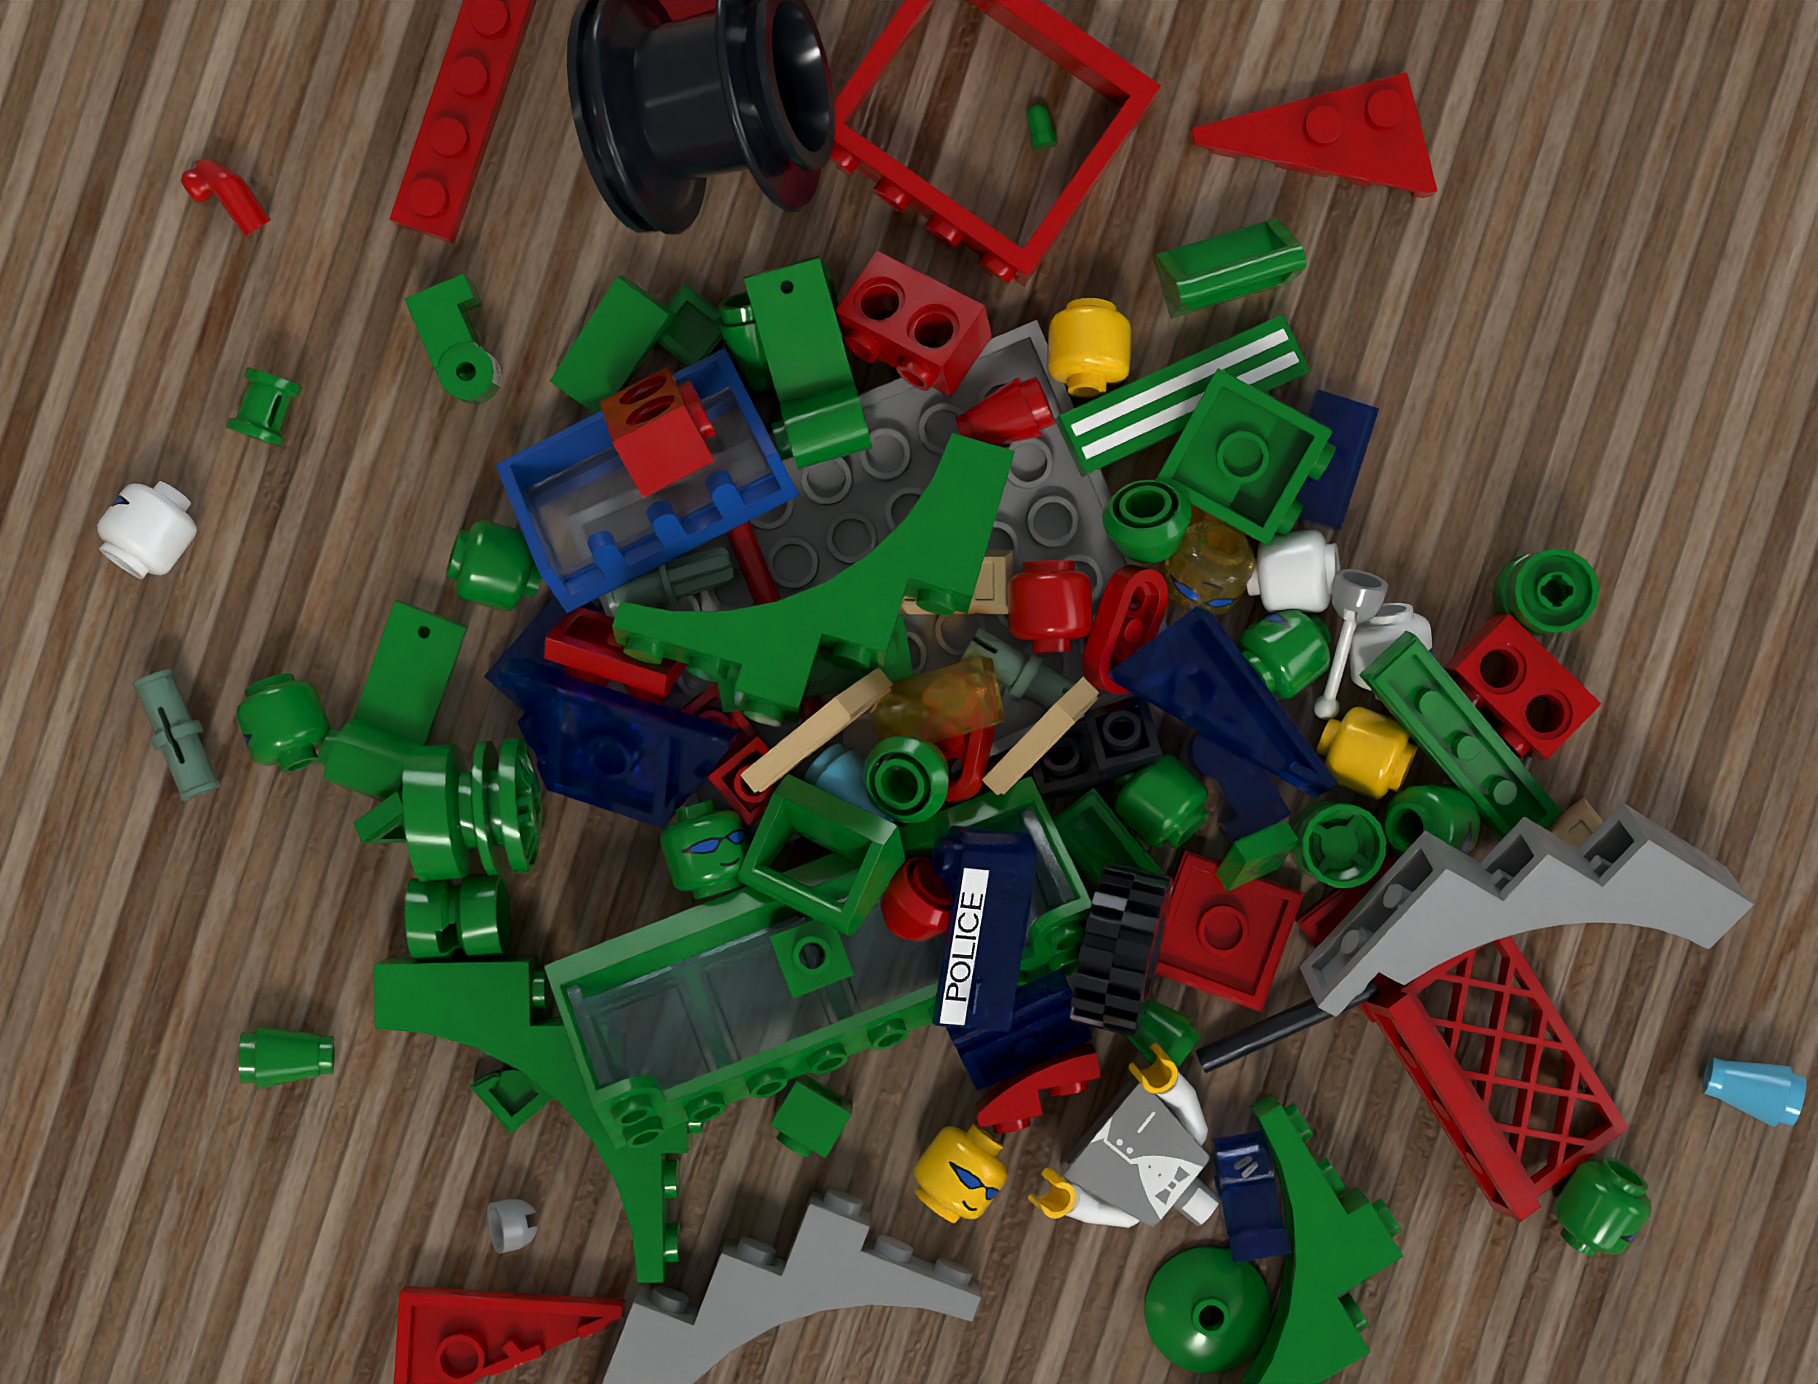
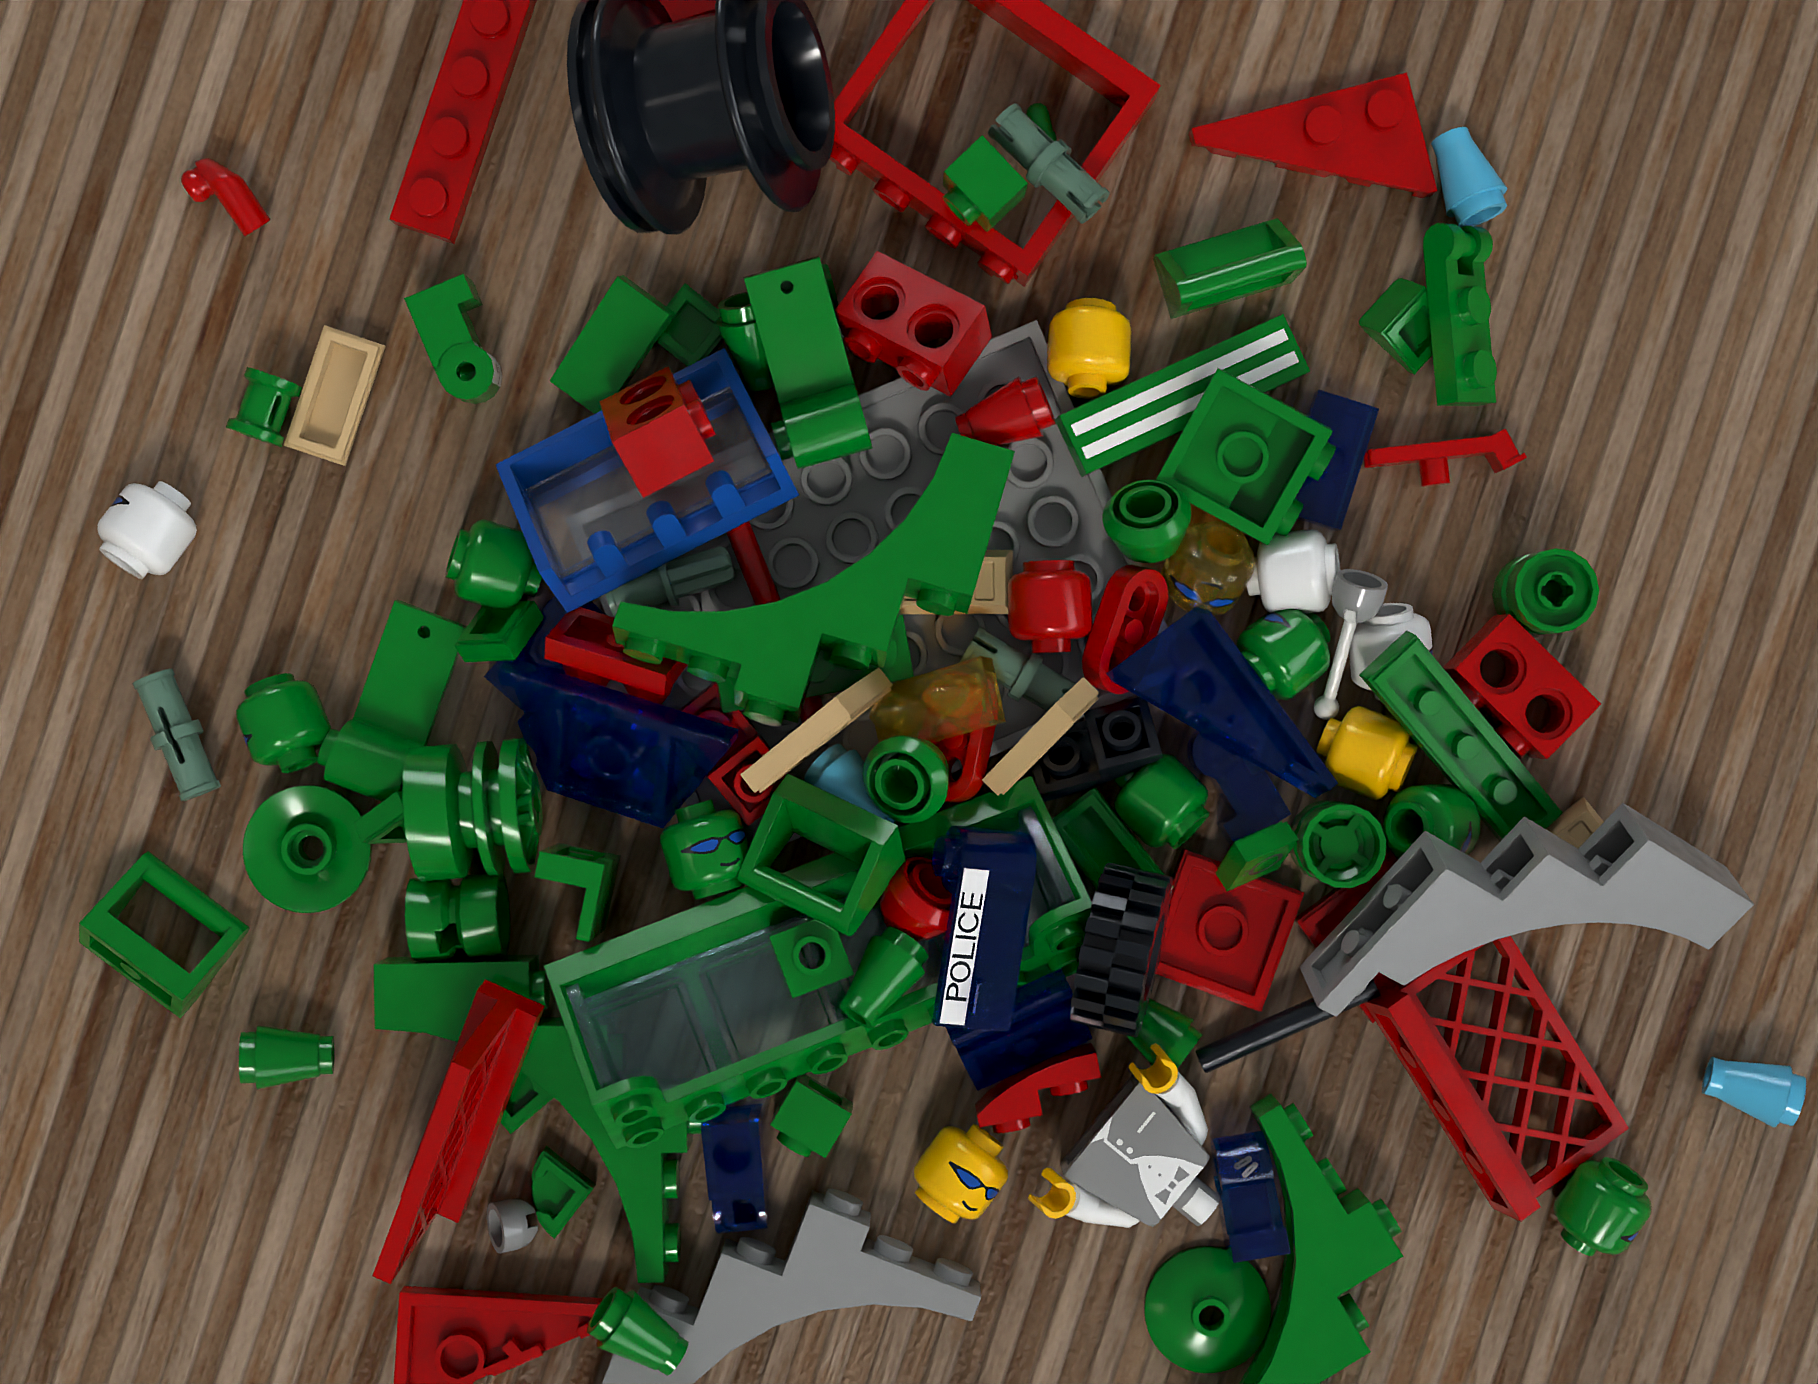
none -> green tile [79,851,250,1019]
none -> green dish [243,785,372,913]
none -> tan tile [284,325,386,466]
none -> red fence [372,979,545,1284]
none -> green tile [454,601,544,662]
none -> green tile [531,1146,596,1239]
none -> green panel [534,843,621,942]
none -> green cone [587,1287,688,1376]
none -> clear blue leg [701,1104,769,1234]
none -> green cone [839,927,928,1028]
none -> green plate [943,135,1028,232]
none -> sand green pin [988,103,1110,224]
none -> green slope [1358,278,1433,375]
none -> red piece [1363,428,1527,487]
none -> green plate [1423,223,1497,406]
none -> medium azure cone [1431,127,1507,227]

